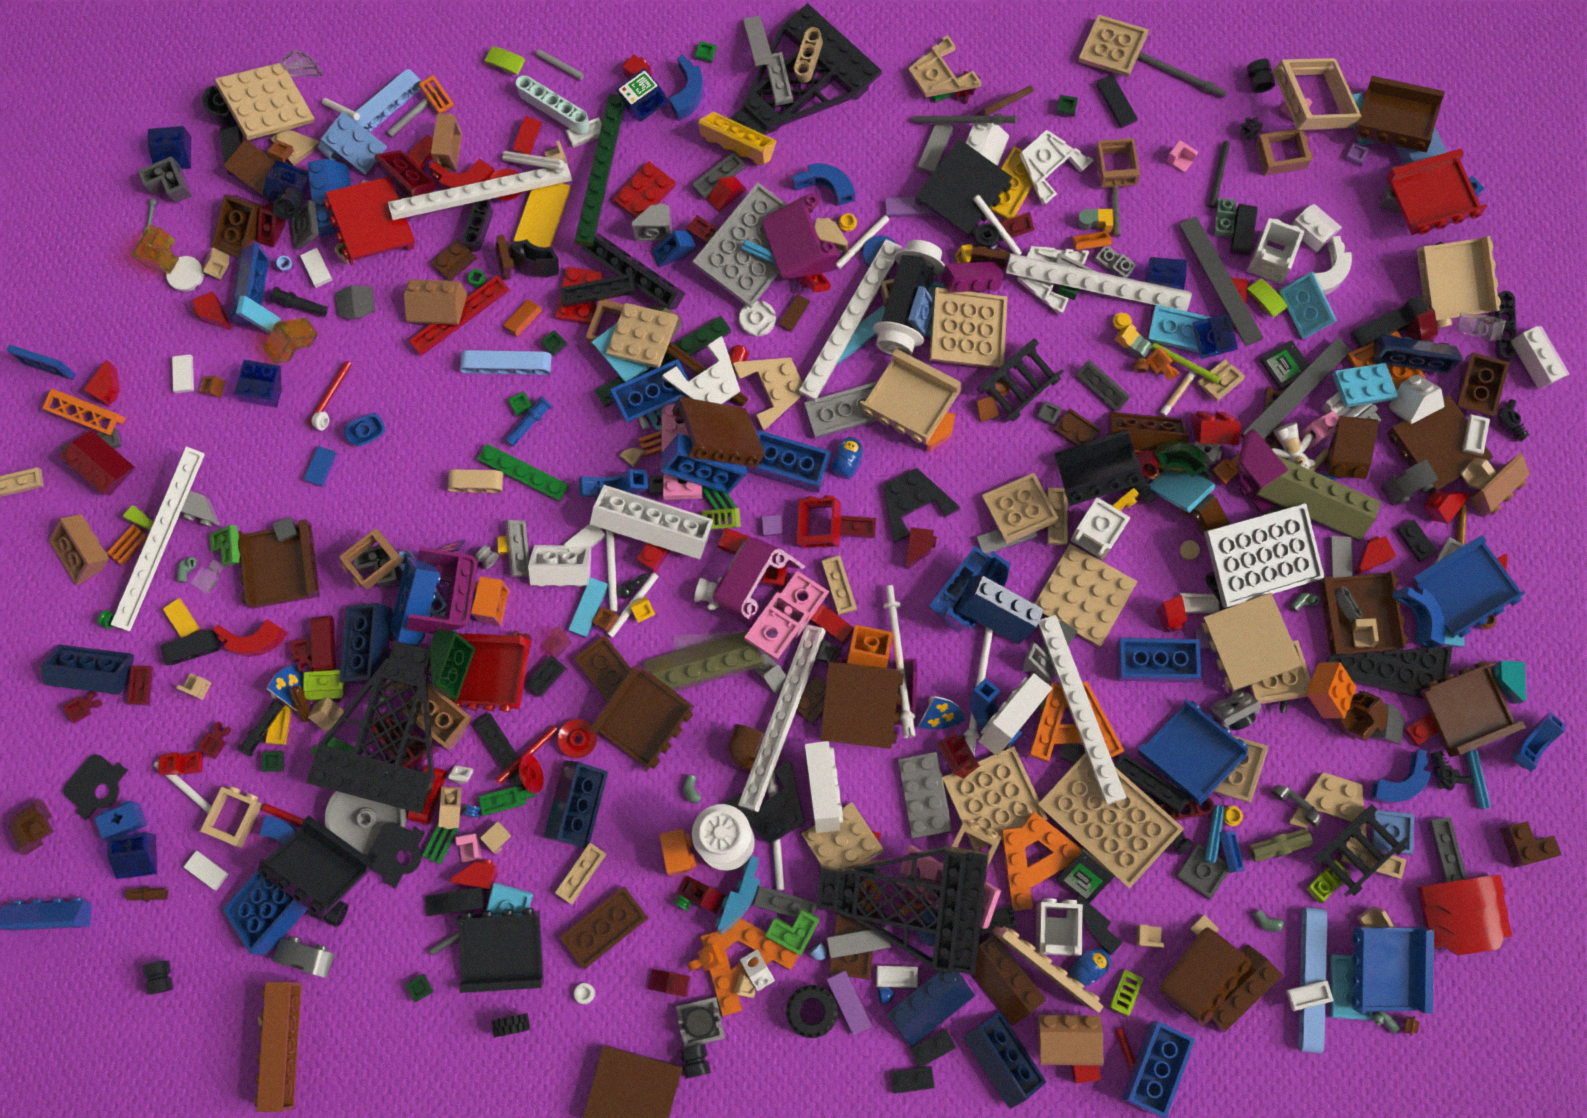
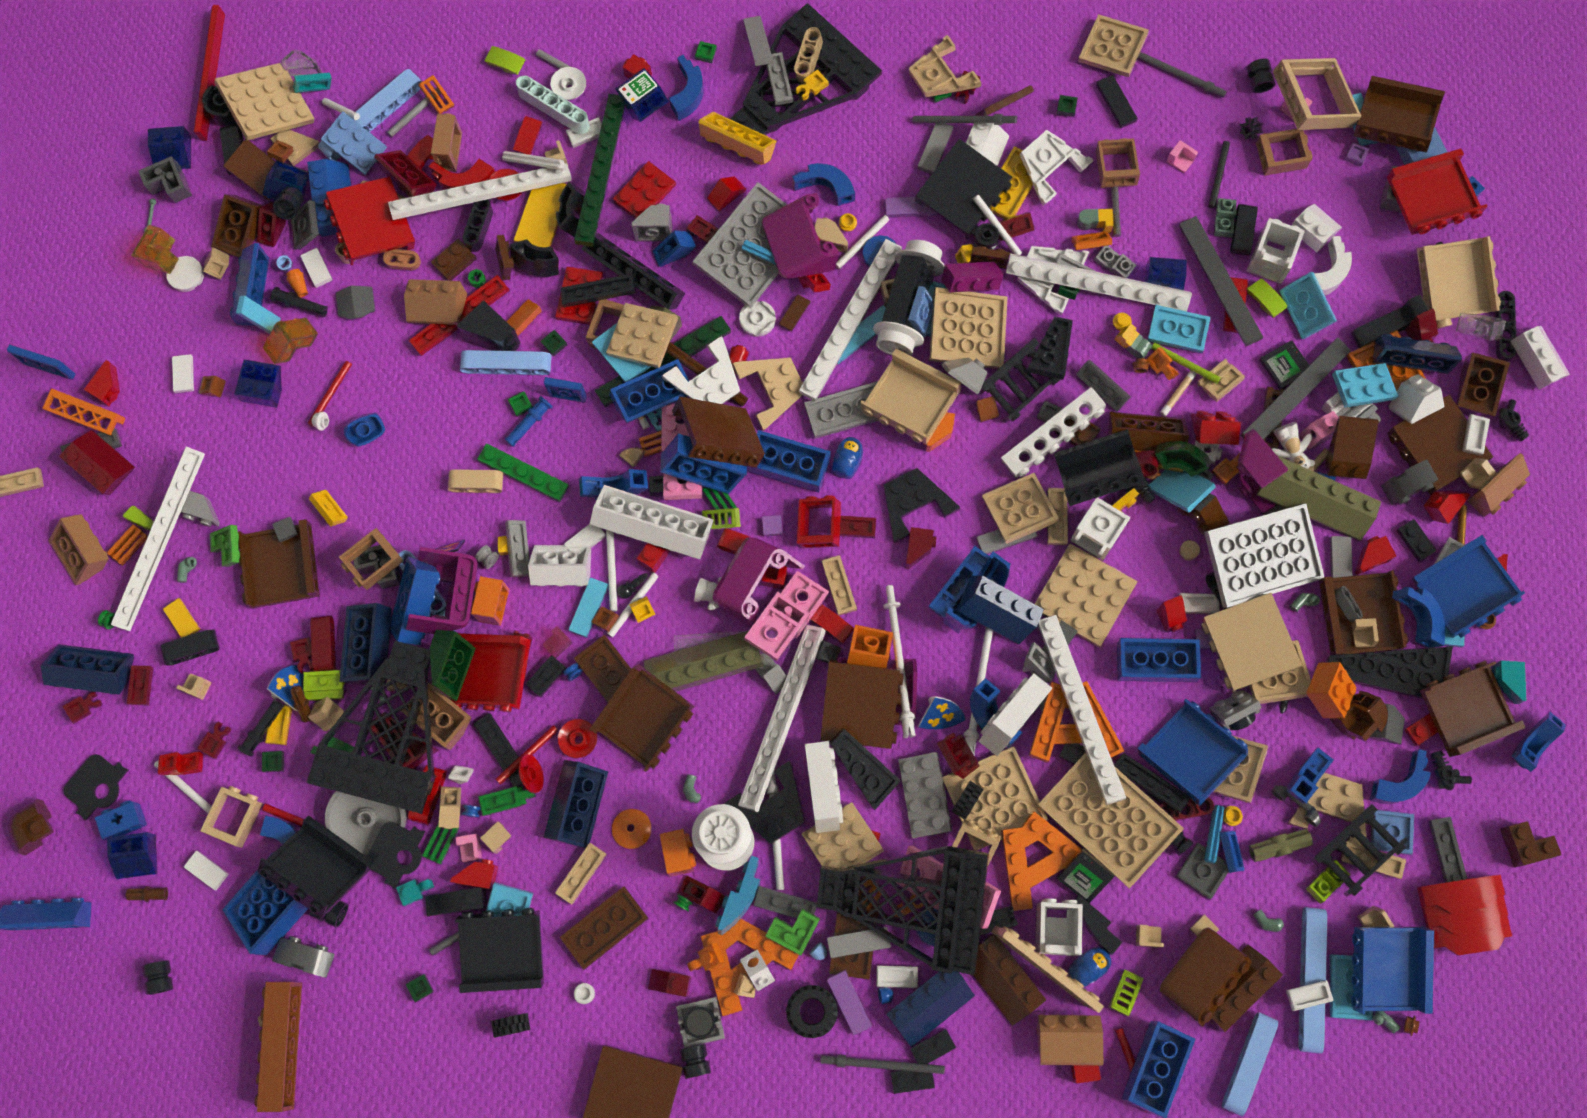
clear plate [191,560,224,595] -> none
red slope [192,291,232,330] -> none
red arch [213,619,288,657] -> none
blue tile [304,446,337,487] -> none
dark grey plate [692,152,746,199] -> none
reddish brown brick [726,724,764,774] -> none
reddish brown plate [796,675,826,724] -> none
dark blue slope [963,1011,1047,1109] -> none
dark orange plate [994,379,1010,397] -> none
clear blue slope [1192,313,1238,359] -> none
dark azure axle [1466,750,1491,809] -> none
none -> red tile [194,5,225,141]
none -> orange cone [286,269,308,298]
none -> teal tile [293,73,332,93]
none -> yellow plate [309,490,348,527]
none -> nougat plate [383,249,421,270]
none -> teal plate [396,879,434,906]
none -> black slope [456,300,521,351]
none -> blue plate [544,377,587,403]
none -> white dish [551,67,586,100]
none -> black brick [556,182,585,237]
none -> blue bush [563,663,583,681]
none -> orange dish [612,809,652,849]
none -> yellow plate [796,70,829,101]
none -> dark grey bar [821,1054,945,1074]
none -> black wing [830,728,901,810]
none -> light grey slope [941,357,987,395]
none -> black tyre [951,781,984,820]
none -> white brick [1001,387,1106,478]
none -> black wing [1027,316,1073,380]
none -> light blue beam [1222,1012,1278,1117]
none -> blue arch [1286,747,1334,804]

